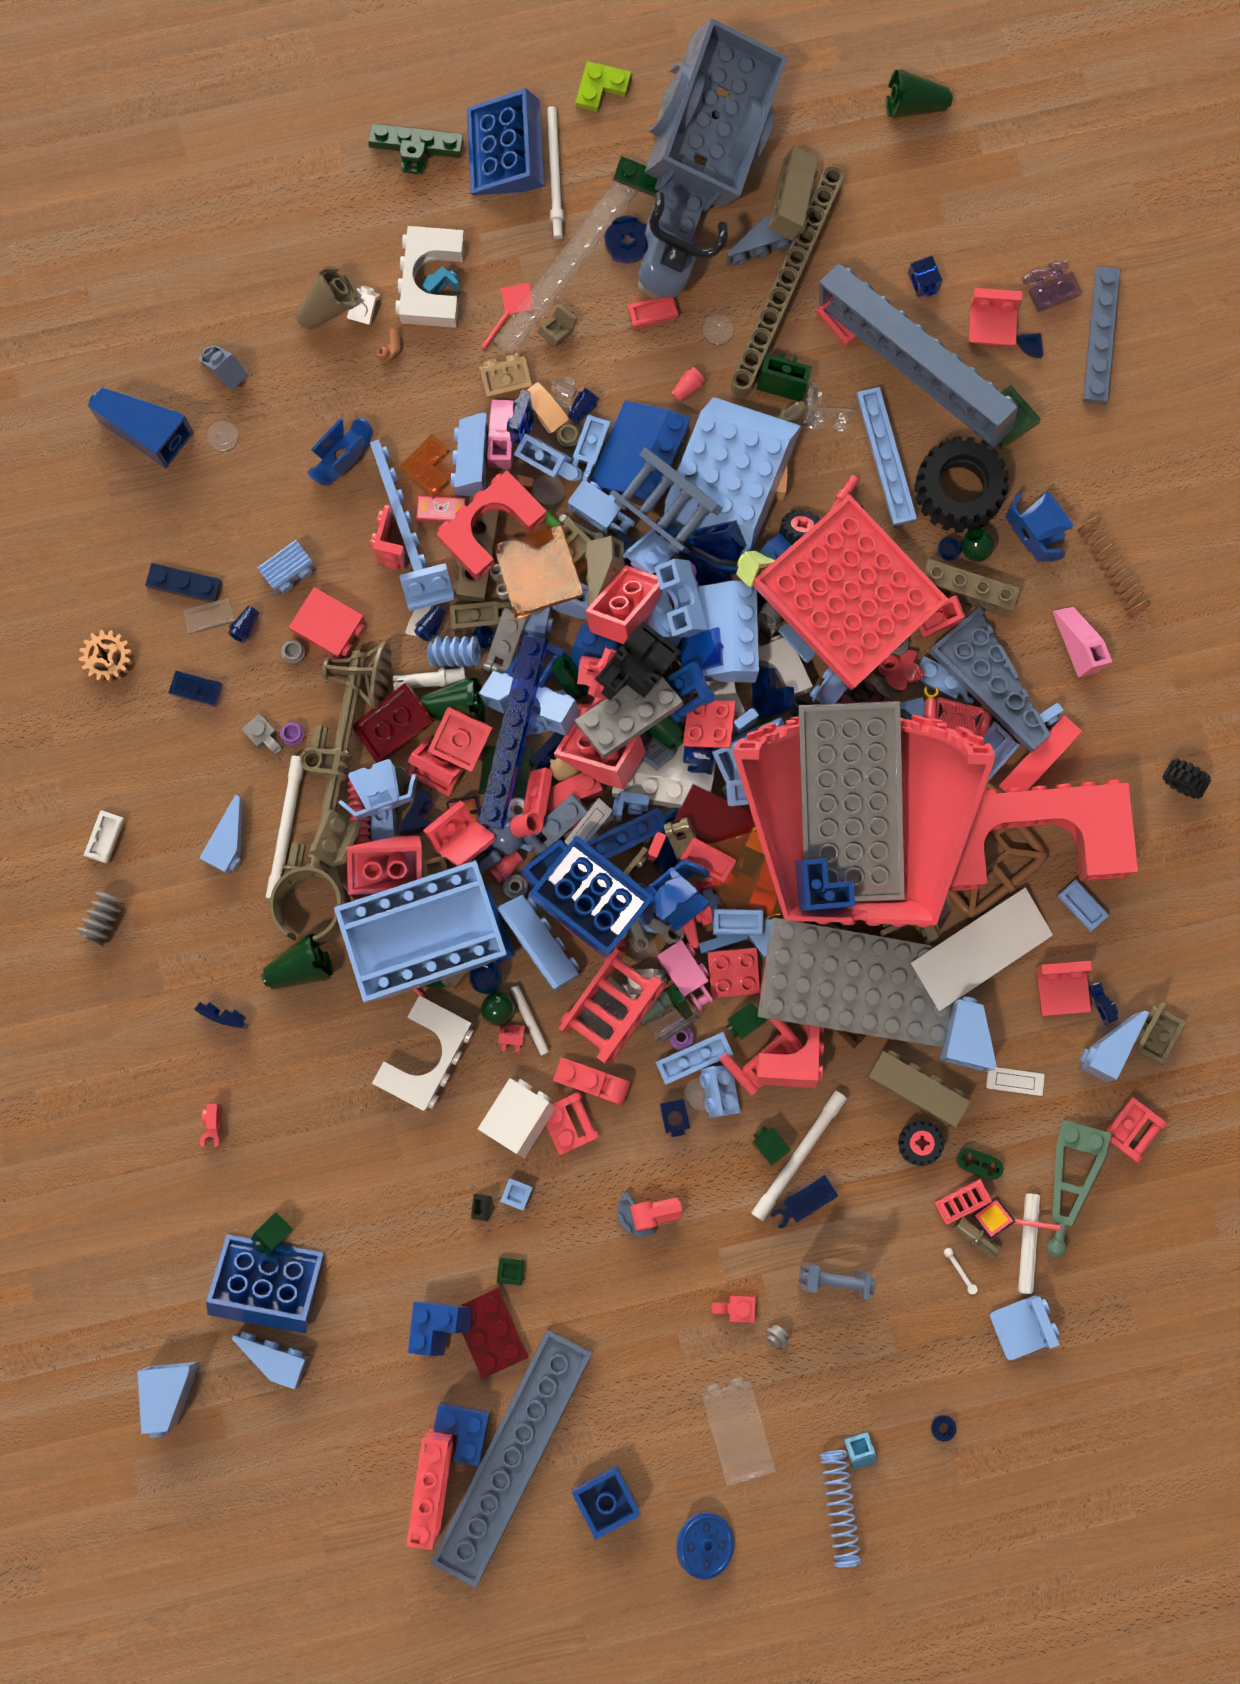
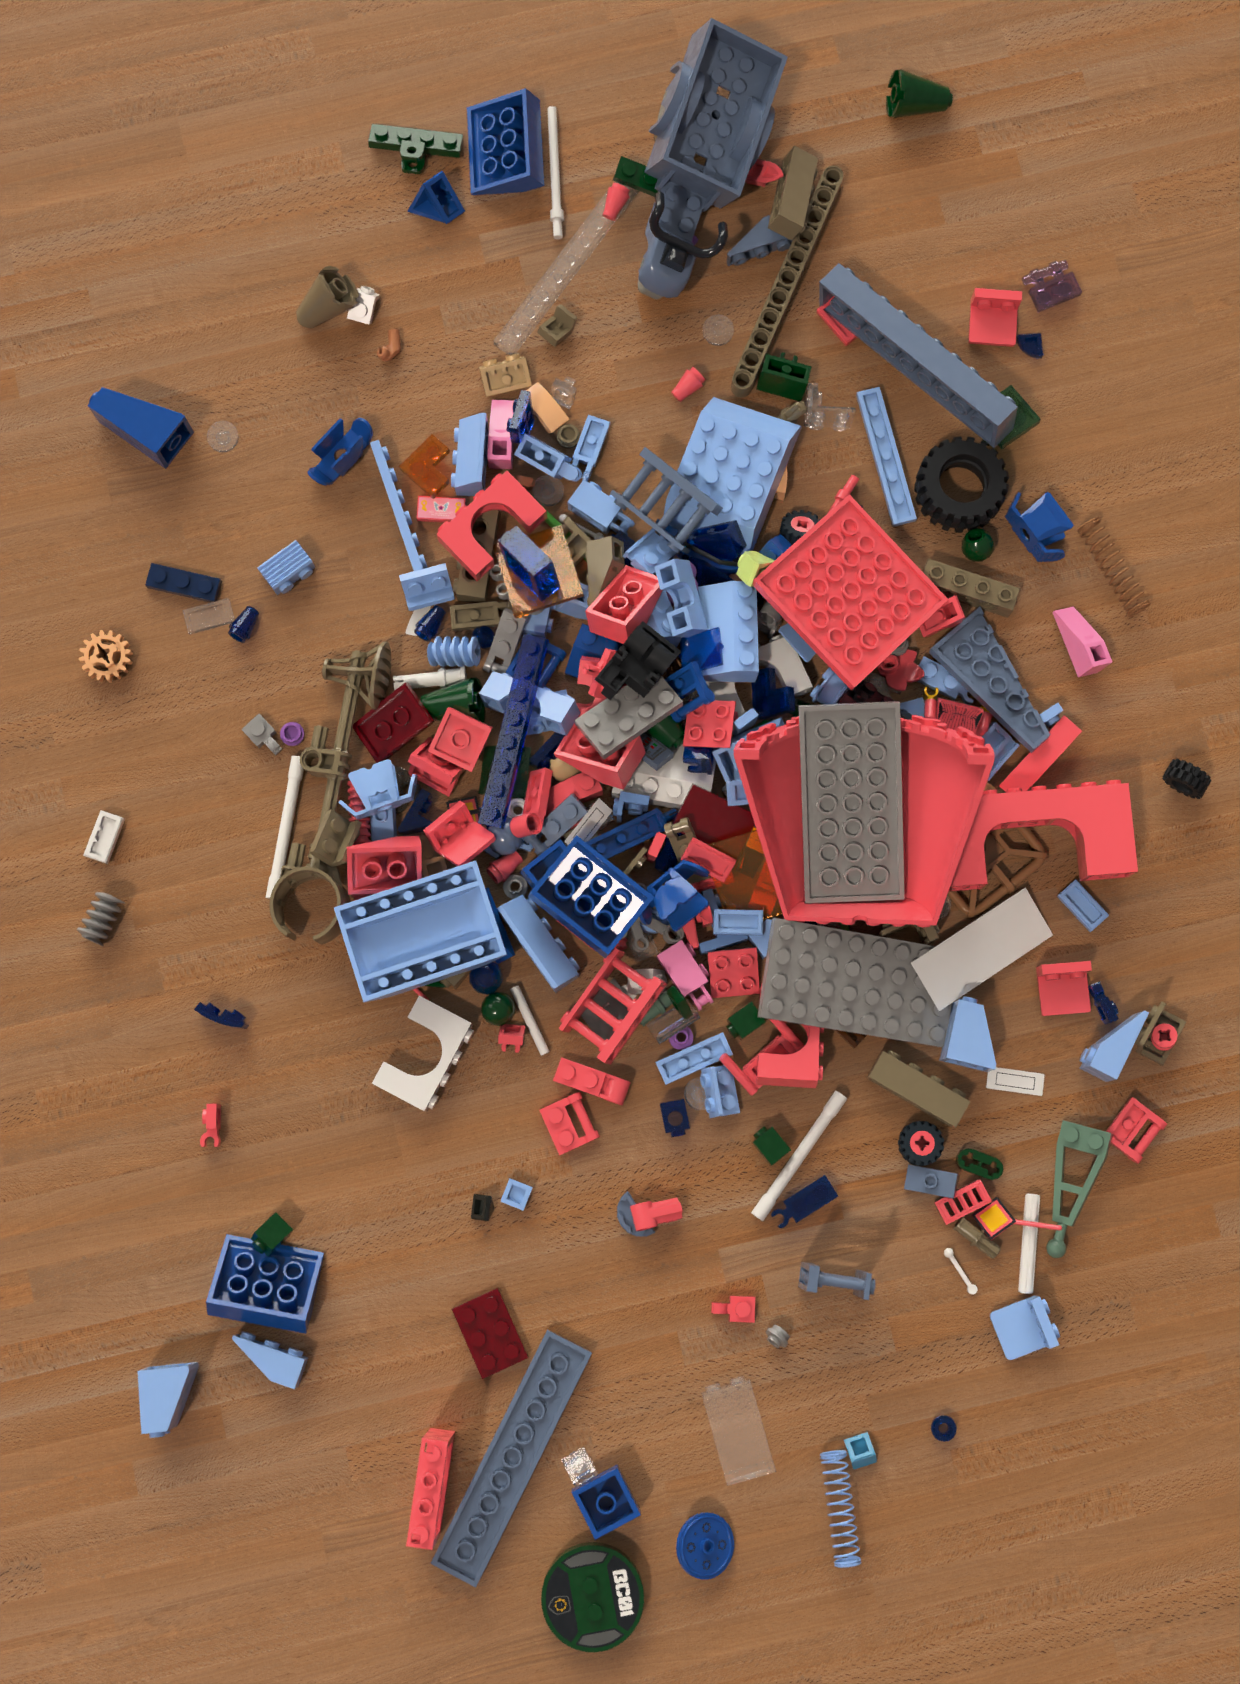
clear blue plate [168,670,223,707] -> none
sand blue slope [198,344,249,390] -> none
light blue slope [200,794,244,875] -> none
dark green cone [261,933,333,990] -> none
light grey plate [281,640,305,664] -> none
coral brick [289,587,366,659] -> none
coral bracket [370,505,408,570] -> none
white arch [395,226,465,328] -> none
blue brick [408,1301,472,1356] -> none
dark azure bracket [423,266,460,295] -> none
blue brick [433,1402,490,1466] -> none
sand blue tile [474,849,501,874] -> none
white brick [478,1078,556,1159] -> none
coral piece [481,283,535,349] -> none
dark green tile [496,1257,524,1285] -> none
dark green beam [552,655,587,699] -> none
clear blue cone [567,388,599,424] -> none
lime plate [575,61,631,112] -> none
blue slope [589,401,690,511] -> none
clear blue plate [605,216,648,263] -> none
coral tile [627,297,679,329] -> none
blue brick [795,858,855,911] -> none
clear blue brick [908,256,943,297] -> none
clear blue plate [938,537,962,561] -> none
sand blue plate [1082,266,1120,405] -> none
none -> blue slope [407,171,465,224]
none -> clear blue window [498,525,561,602]
none -> piece [541,1542,644,1652]
none -> clear bracket [562,1447,598,1488]
none -> coral cone [602,183,630,221]
none -> coral plate [745,159,784,187]
none -> sand blue plate [904,1164,958,1199]
none -> coral wheel [1151,1023,1178,1051]

